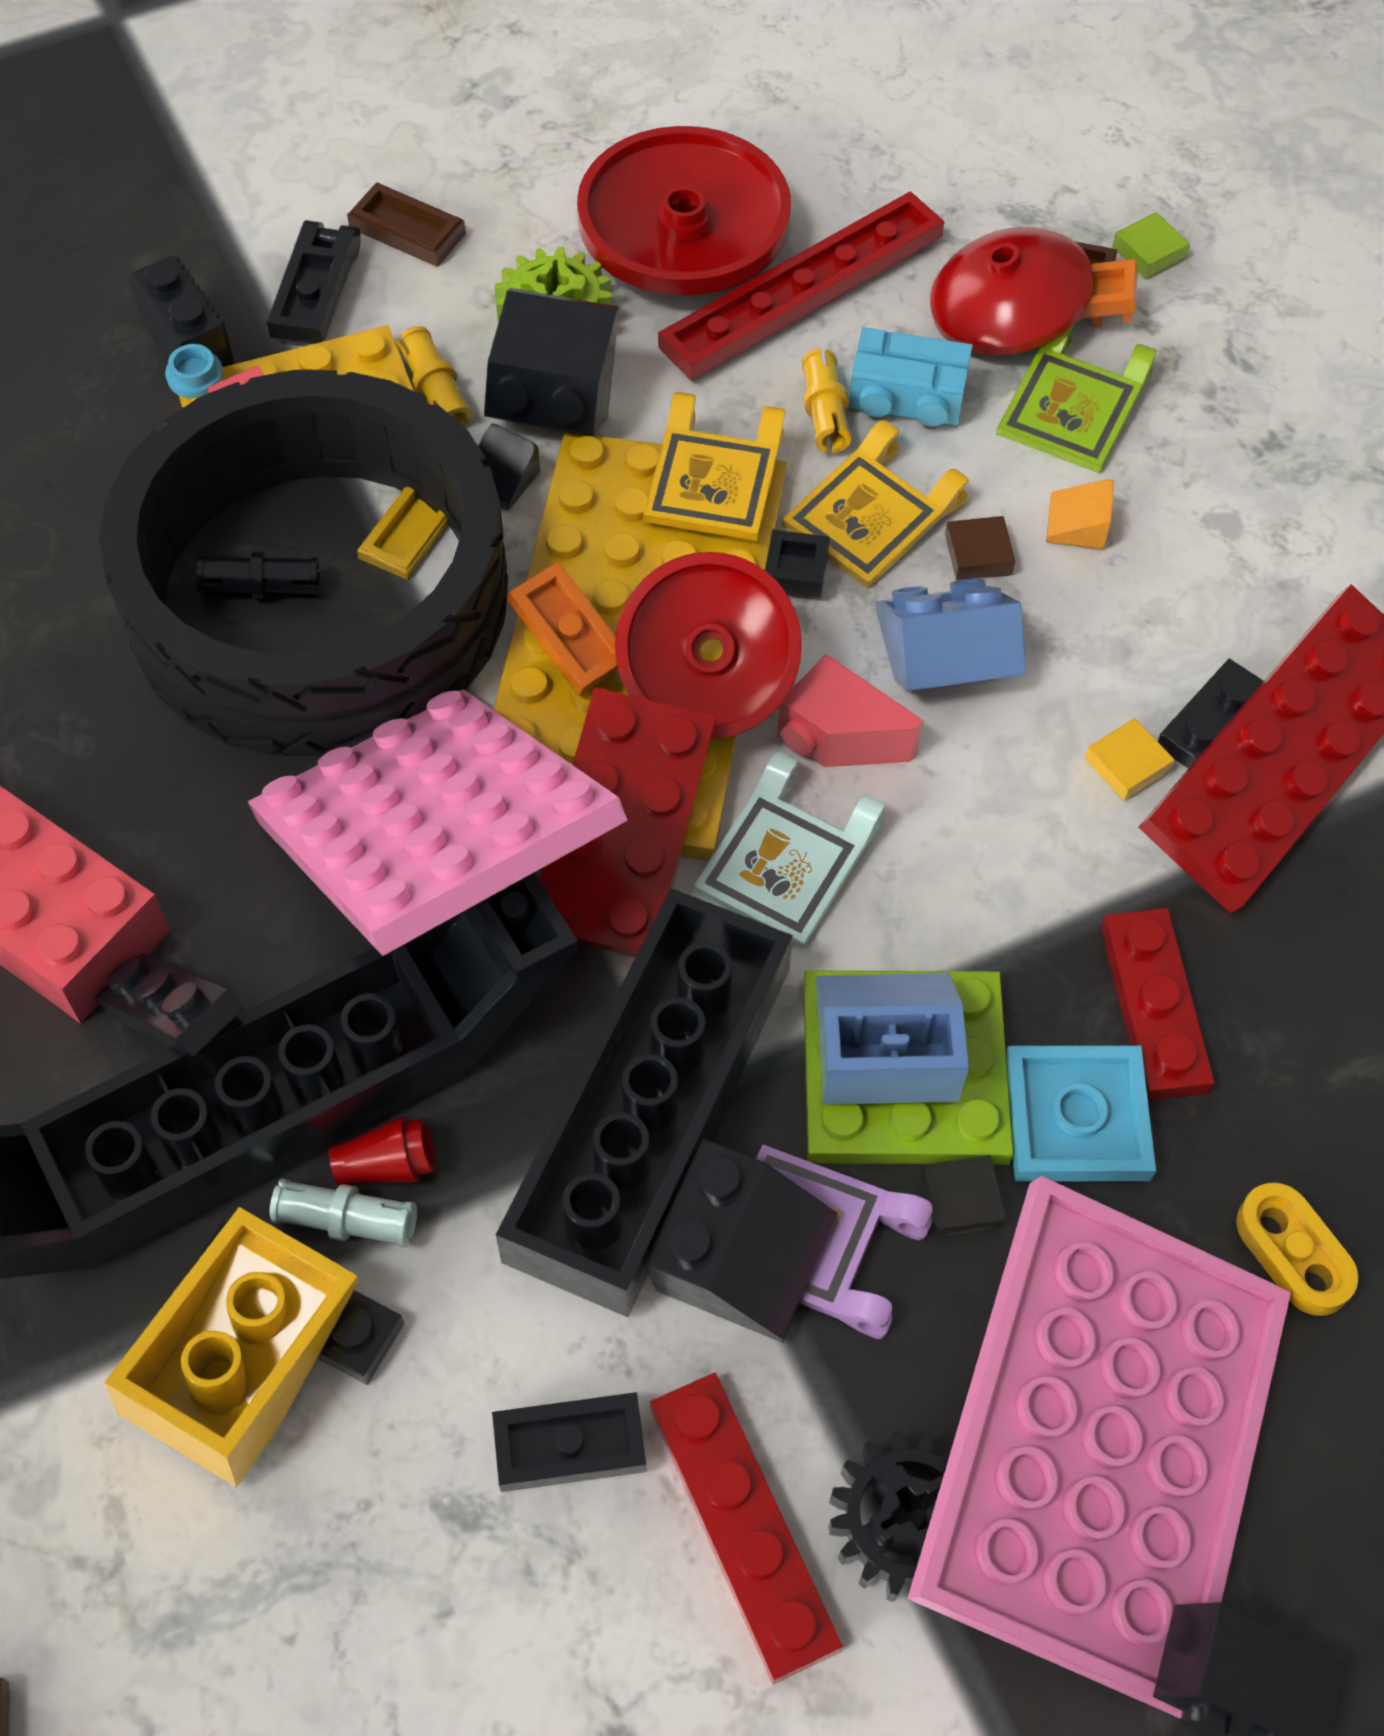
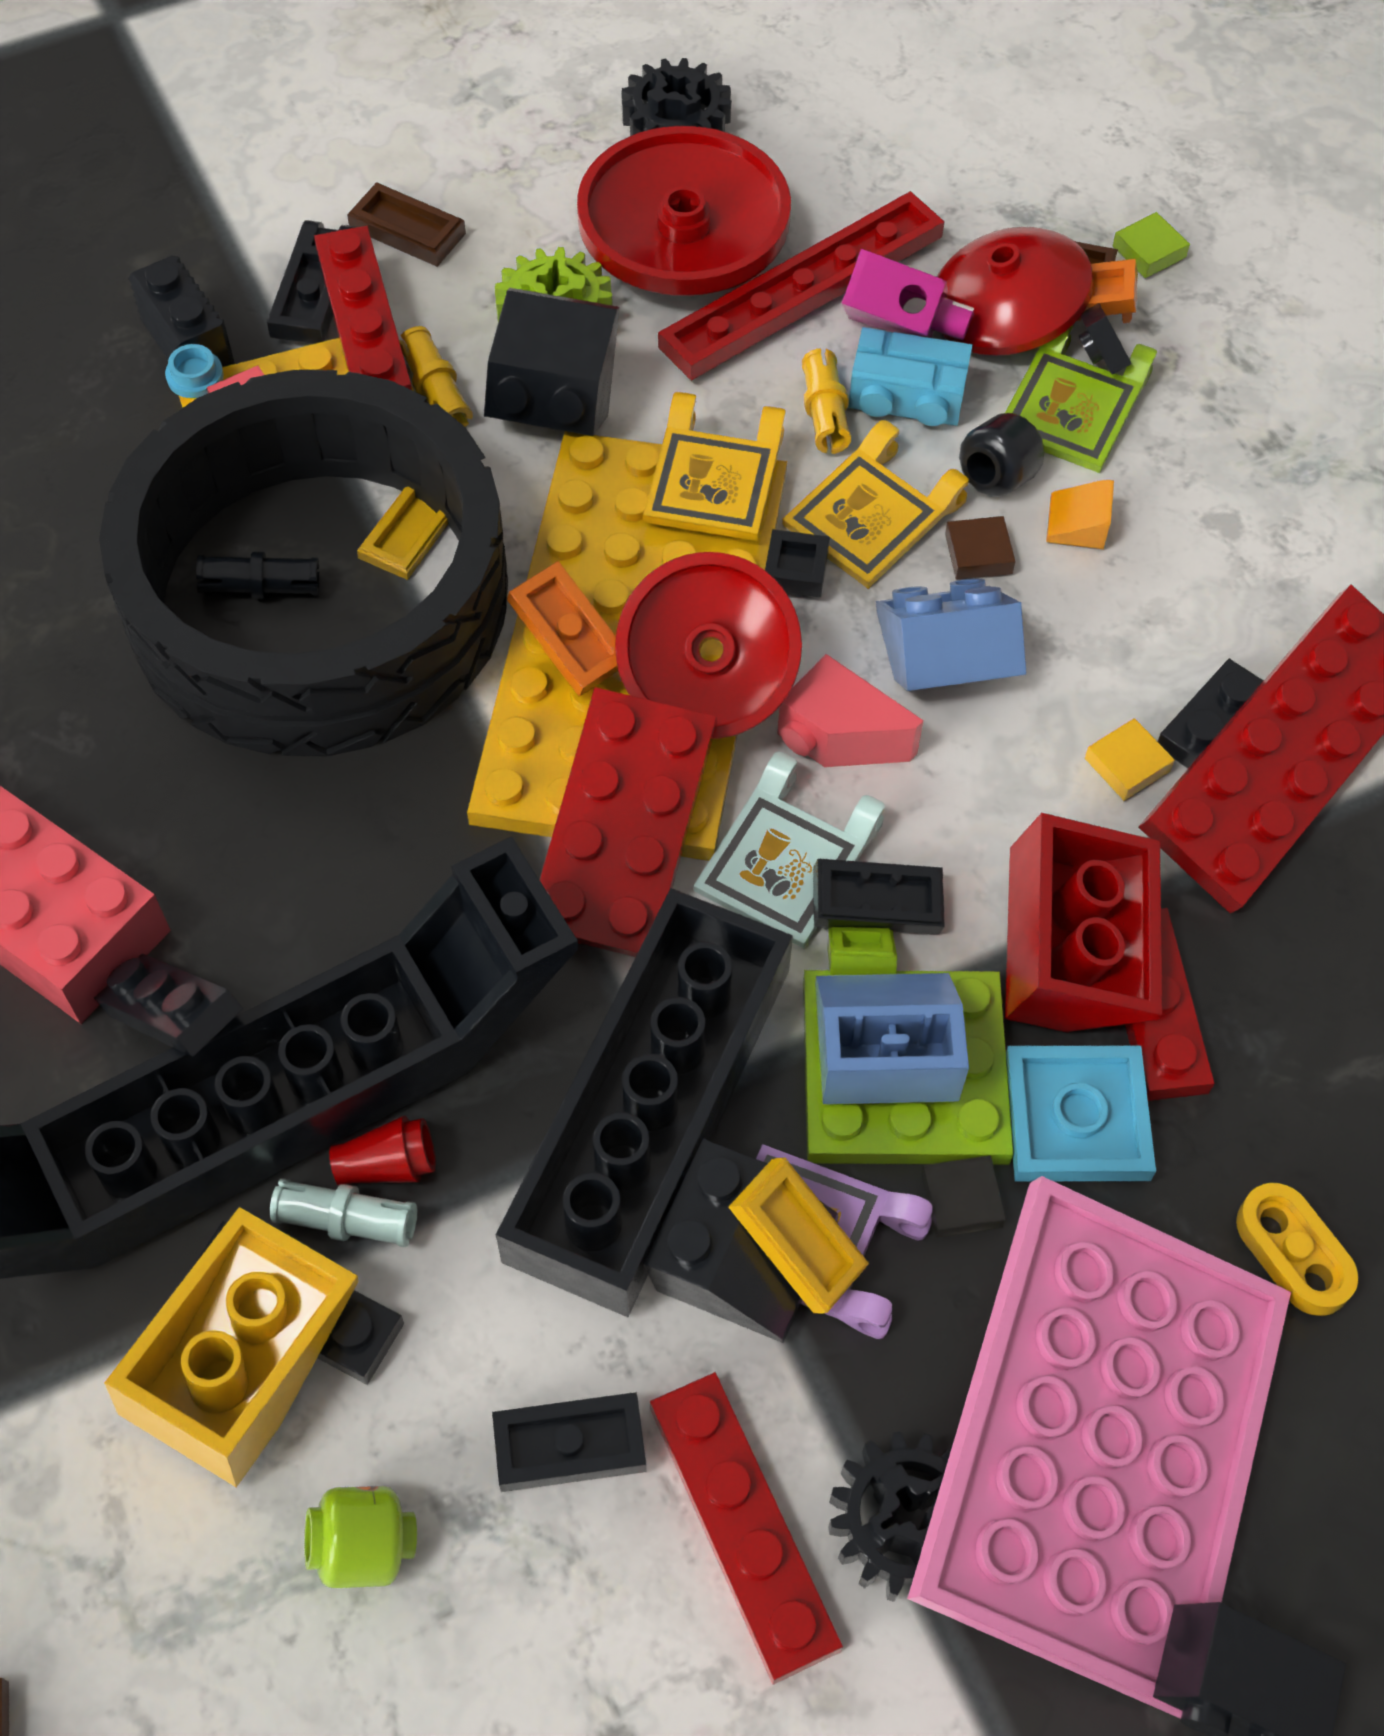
bright pink plate [247,689,628,956] -> none
black slope [478,423,540,509] -> none
none -> lime head [304,1486,417,1588]
none -> red plate [314,226,412,390]
none -> black gear [621,58,732,136]
none -> yellow tile [728,1157,869,1313]
none -> black plate [813,859,945,935]
none -> lime tile [827,927,897,976]
none -> dark pink torso [842,249,975,340]
none -> black head [959,413,1045,496]
none -> red slope [1005,812,1162,1032]
none -> black plate [1078,303,1132,375]

